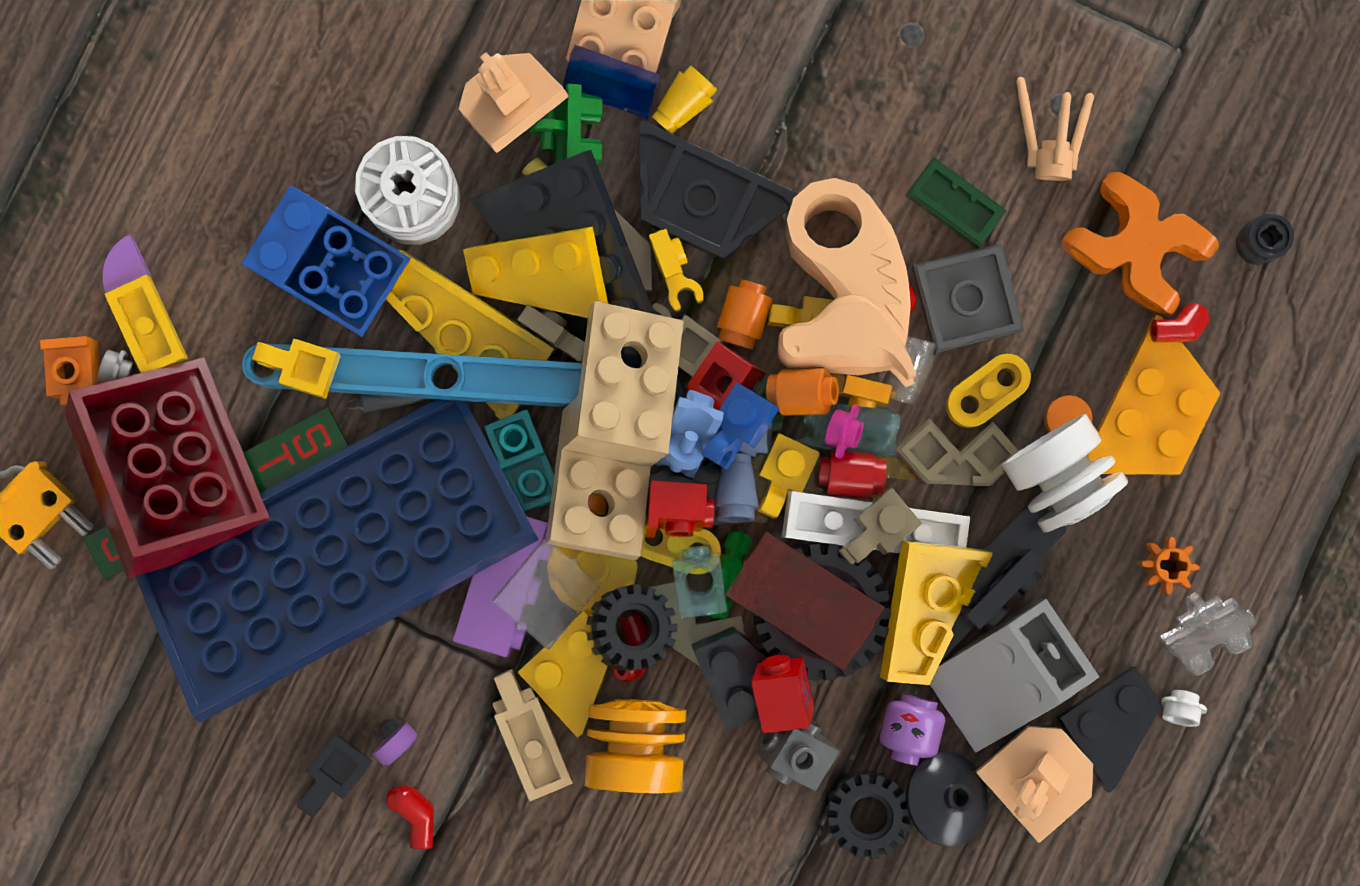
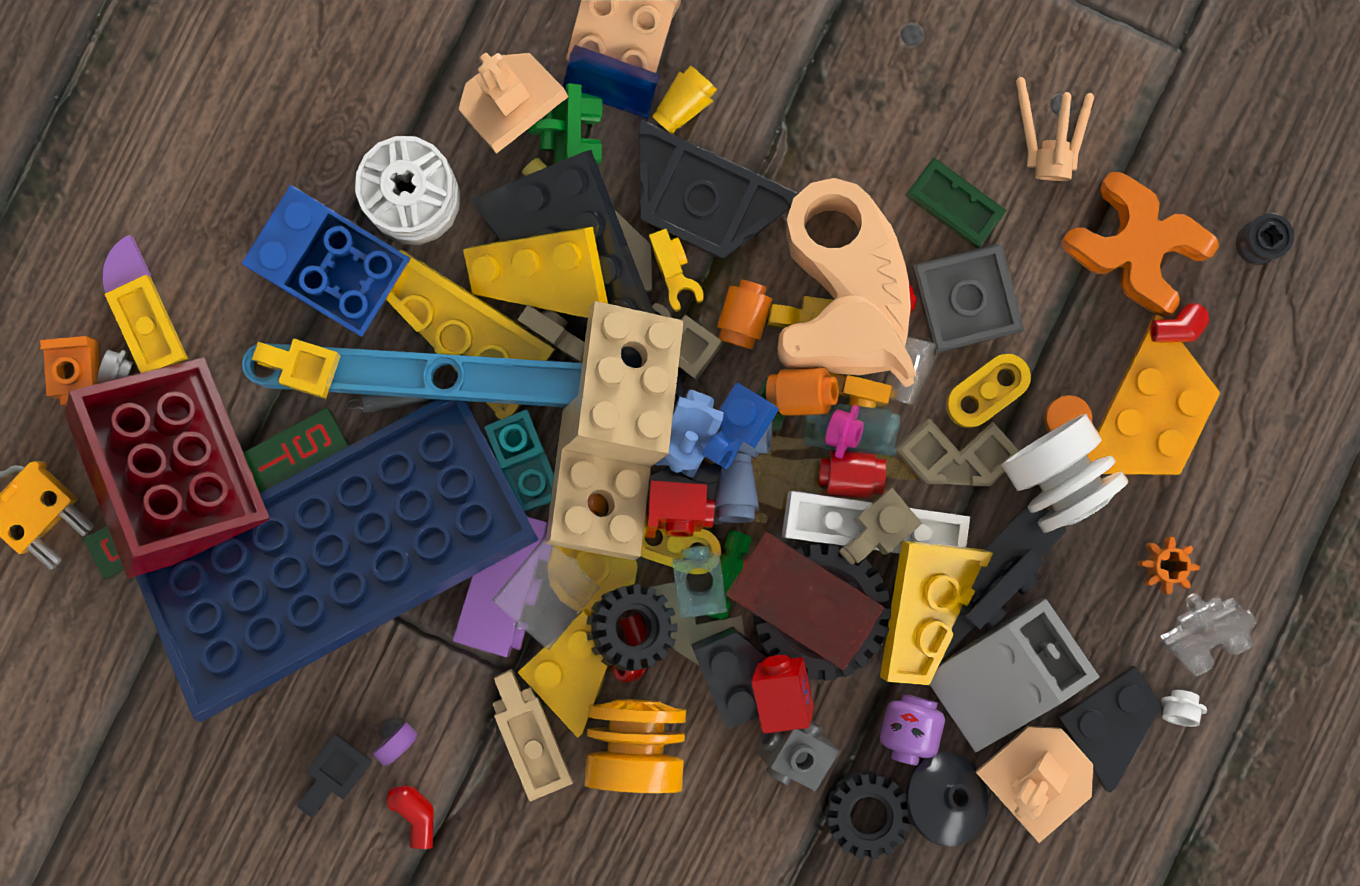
red brick [686,341,766,410] -> none
yellow plate [757,433,820,519] -> none

